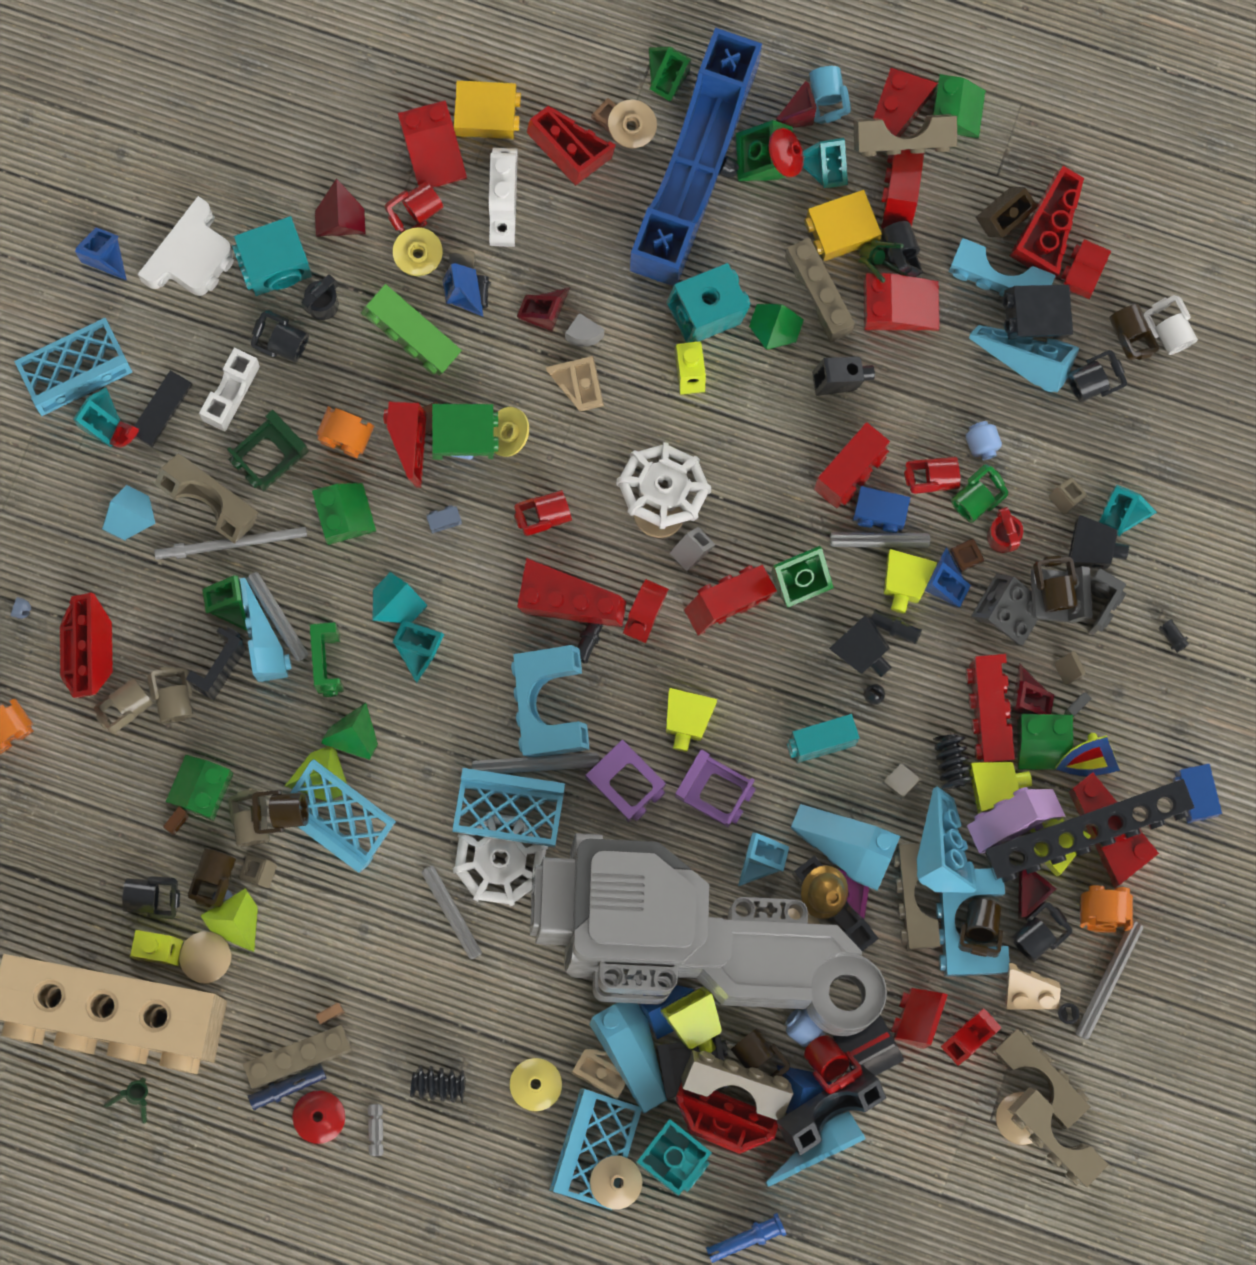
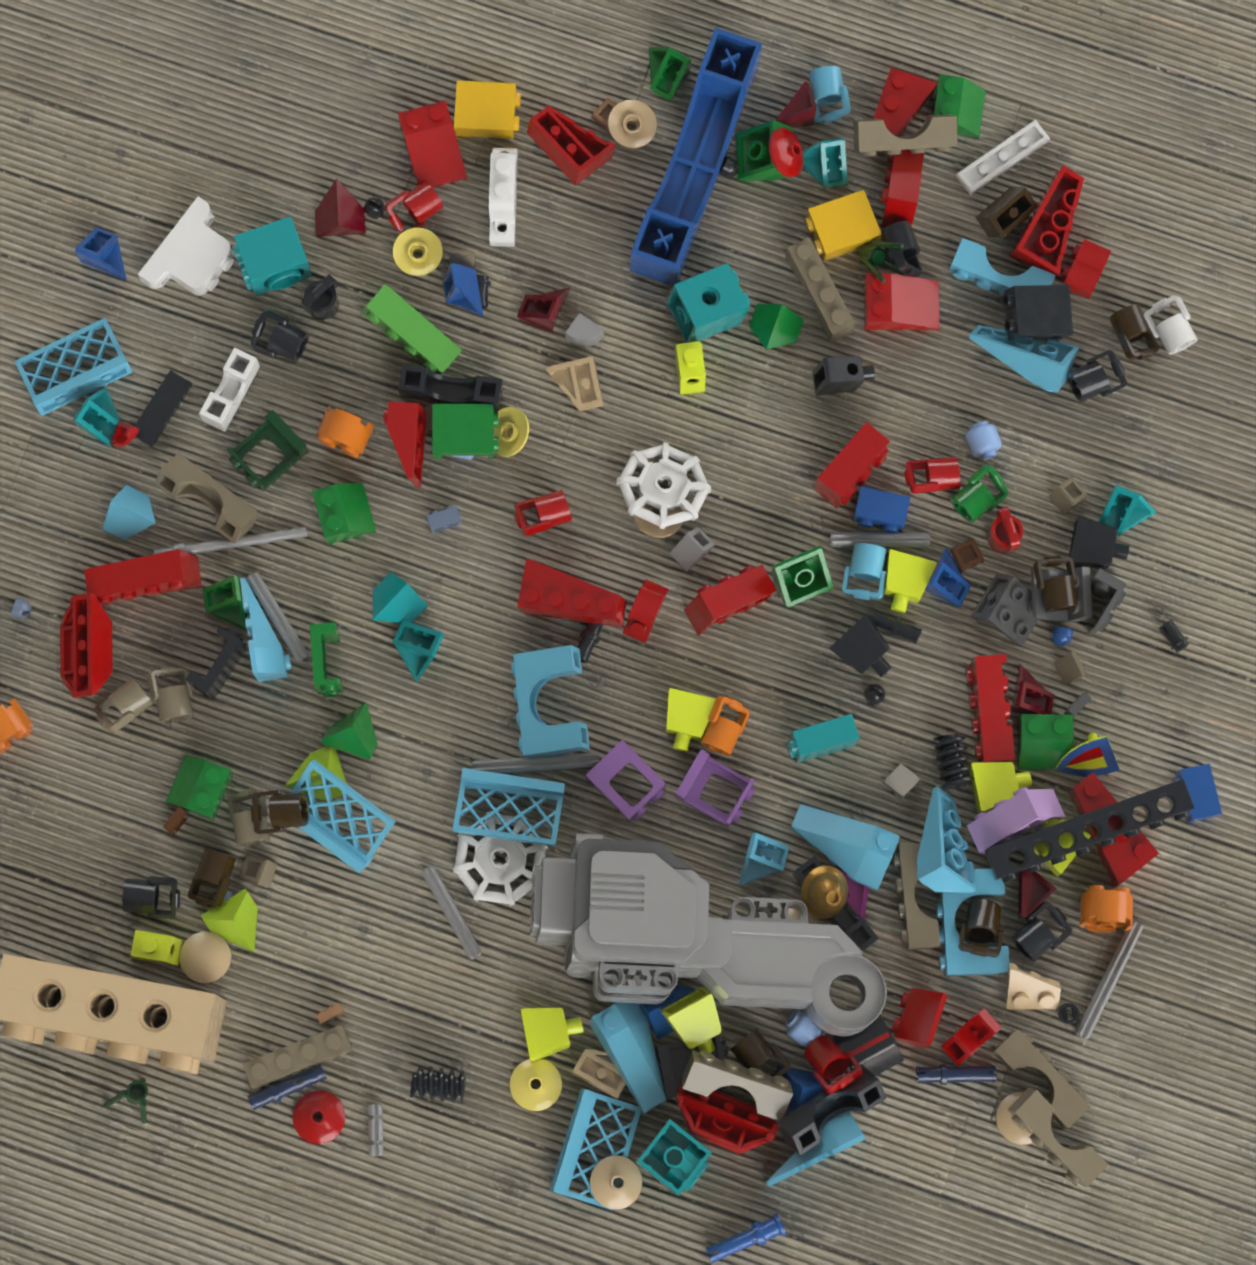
none -> red wedge [84,549,202,605]
none -> black hinge [364,197,385,219]
none -> black arch [398,365,503,411]
none -> neon yellow torso [520,1008,583,1062]
none -> orange piece [700,696,750,756]
none -> medium azure piece [842,543,887,600]
none -> dark blue pin [916,1064,997,1085]
none -> white tile [955,120,1050,196]
none -> blue hinge [1052,626,1073,646]

